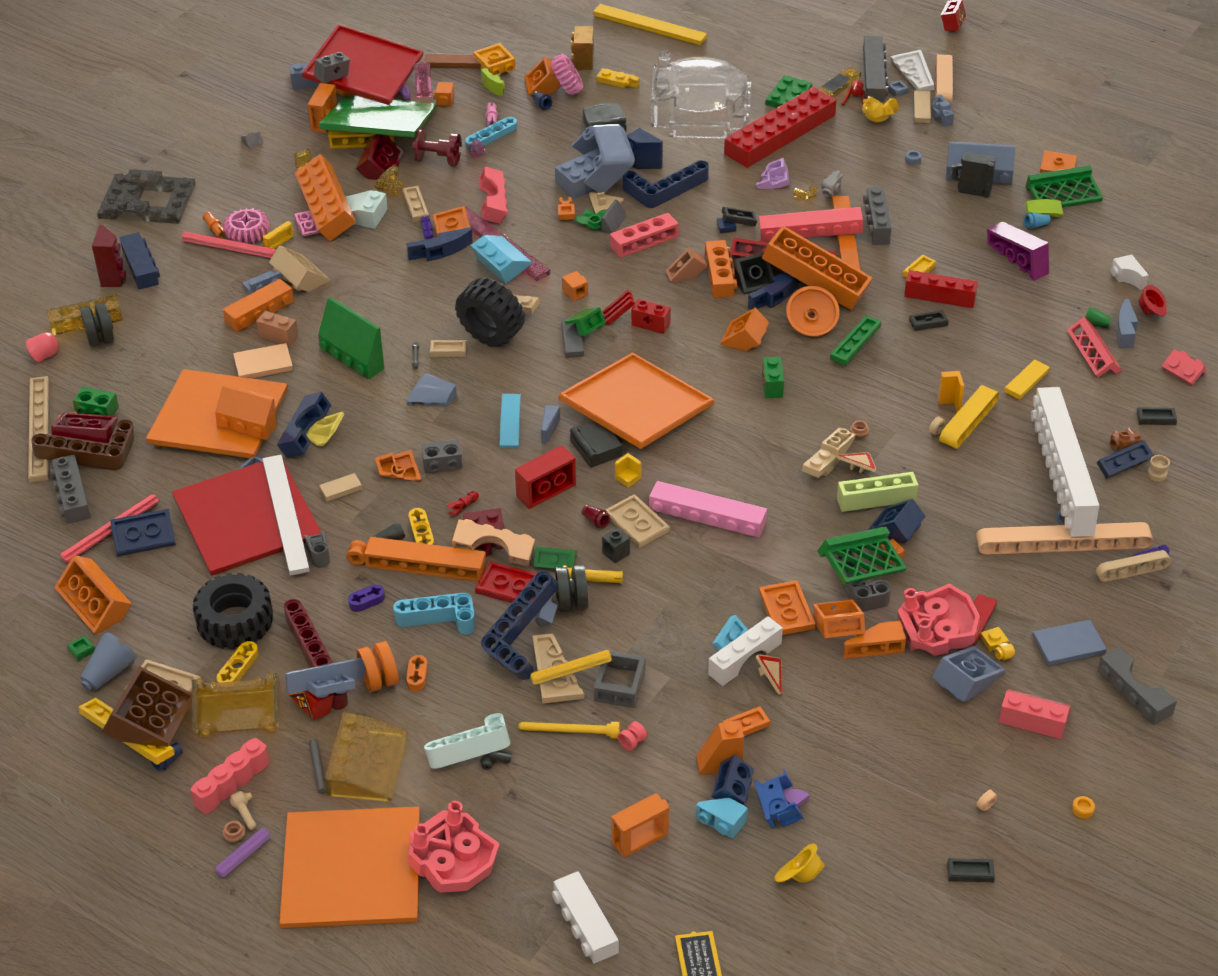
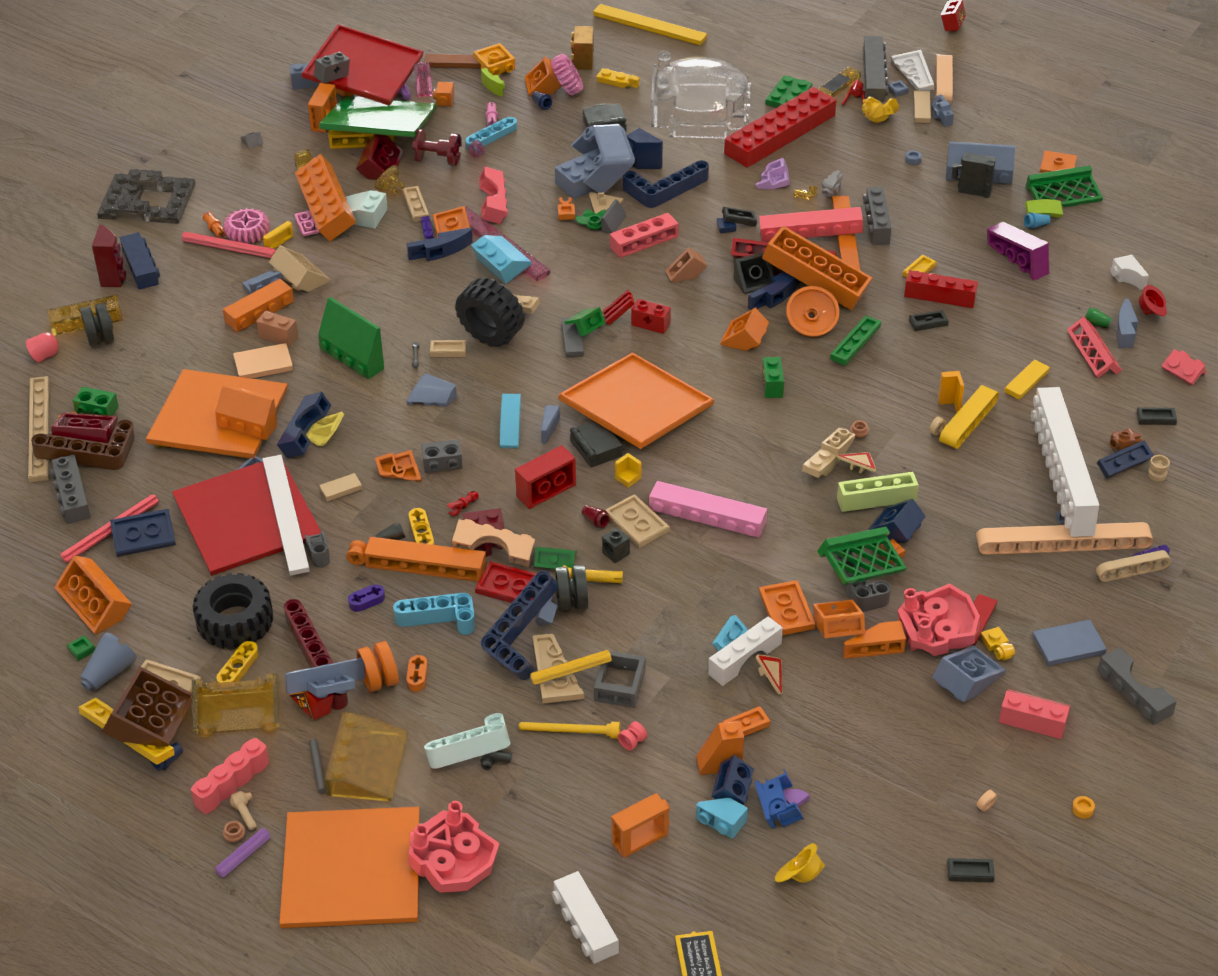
orange brick [562,271,588,301] -> none
orange brick [705,240,737,298] -> none

